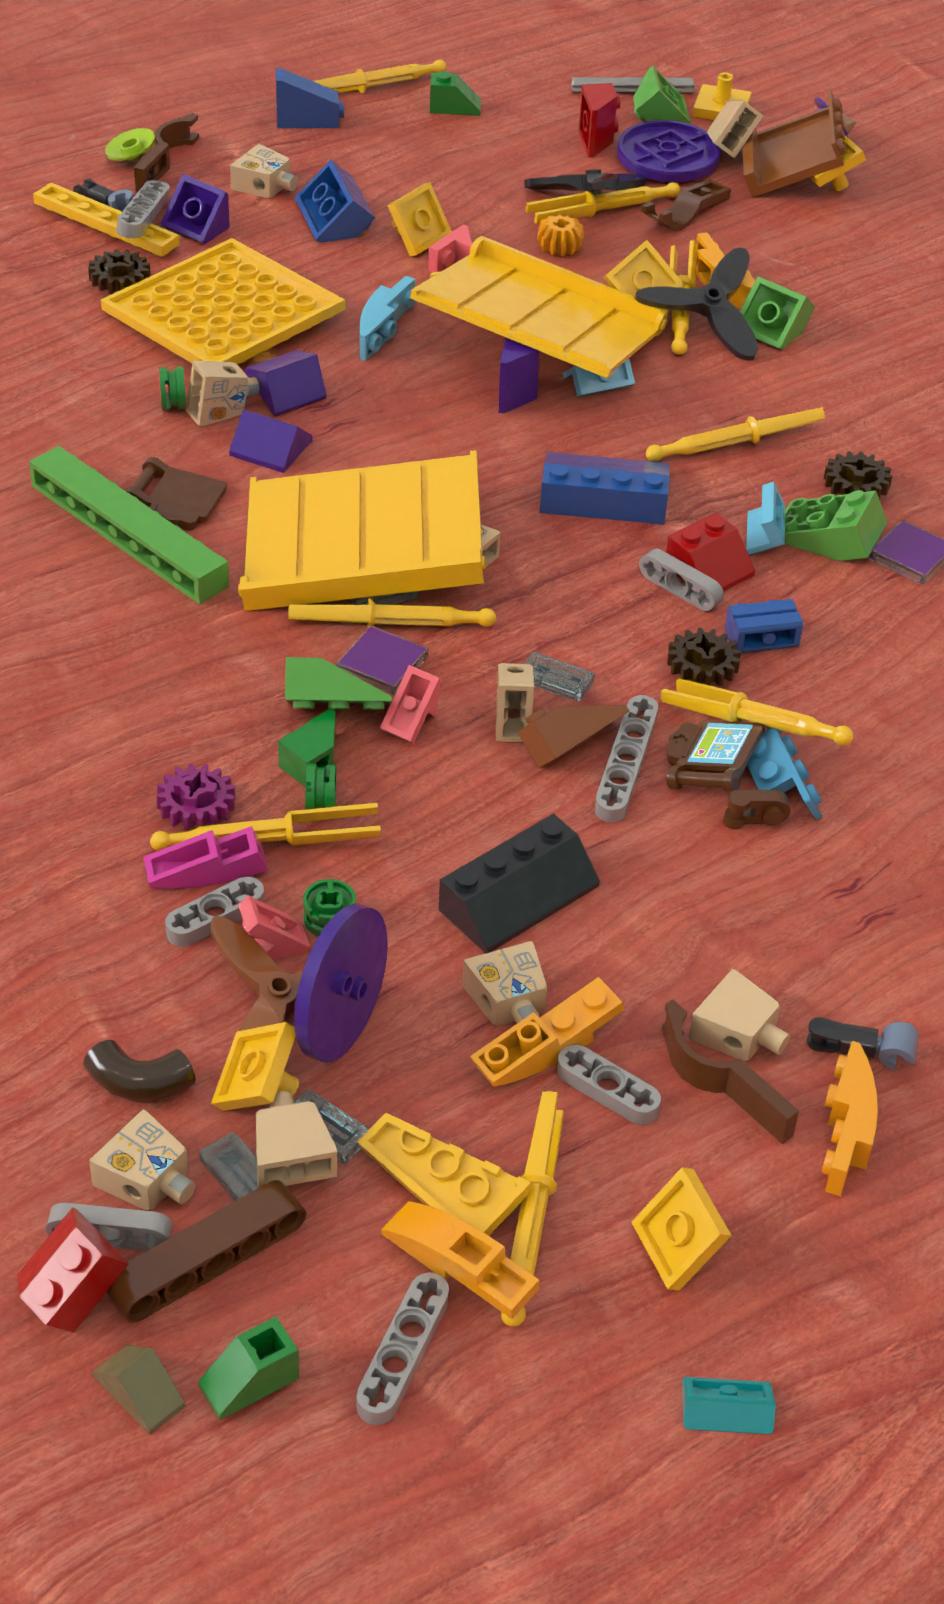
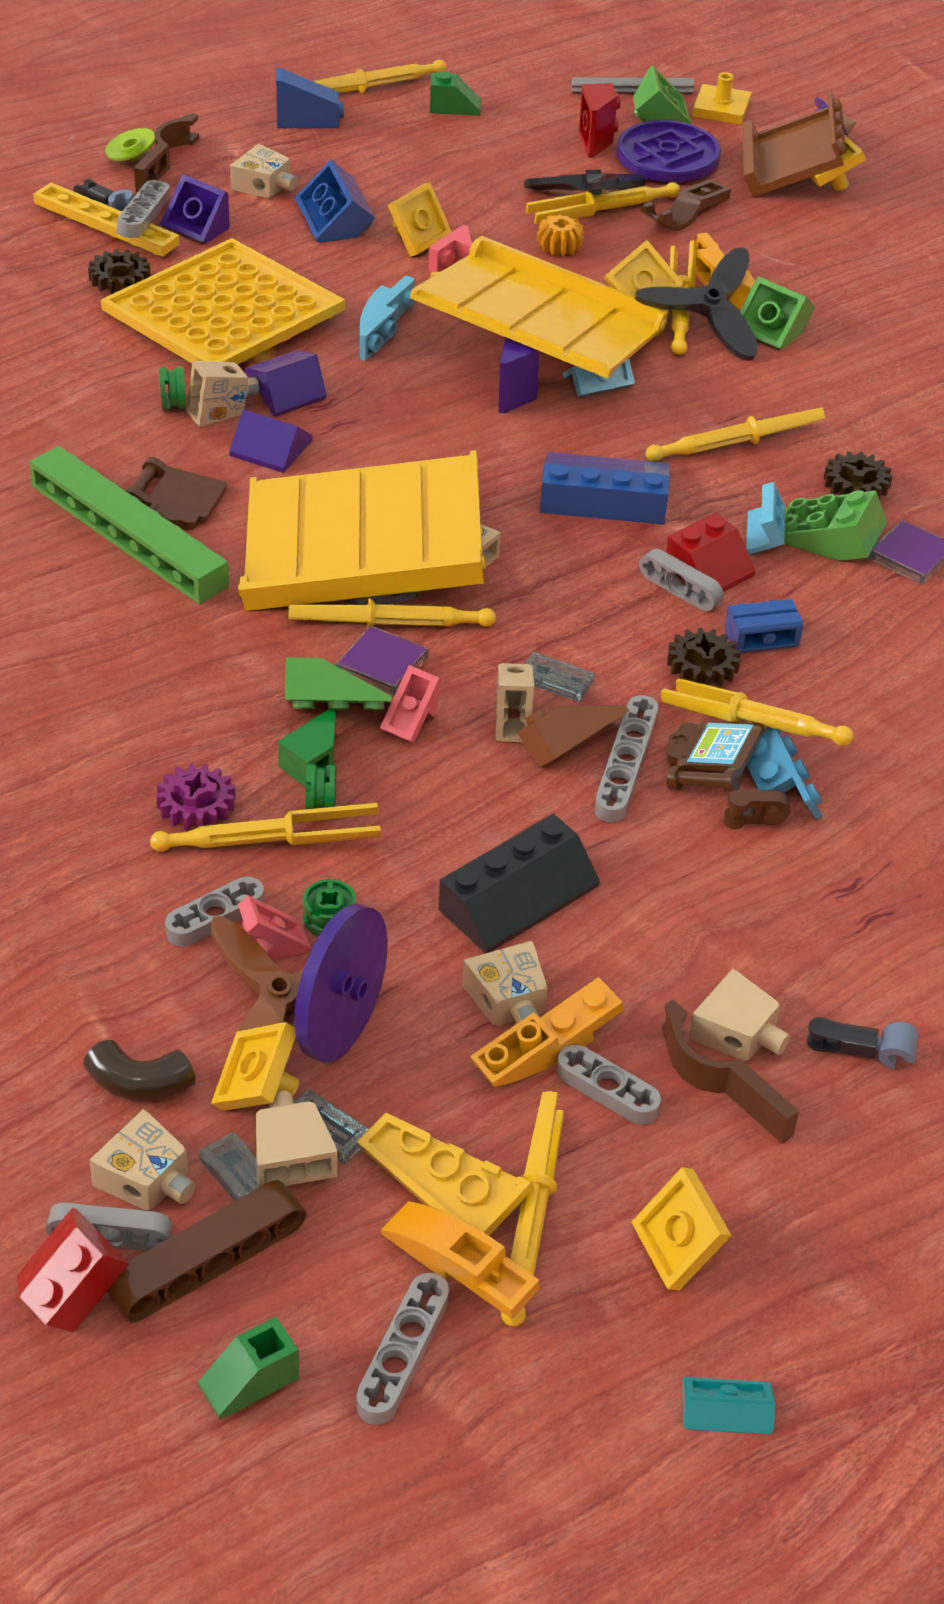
olive slope [92,1345,185,1435] -> none
dark pink slope [143,826,268,889] -> none
tan torso [707,100,764,158] -> none
light orange slope [821,1041,878,1197] -> none

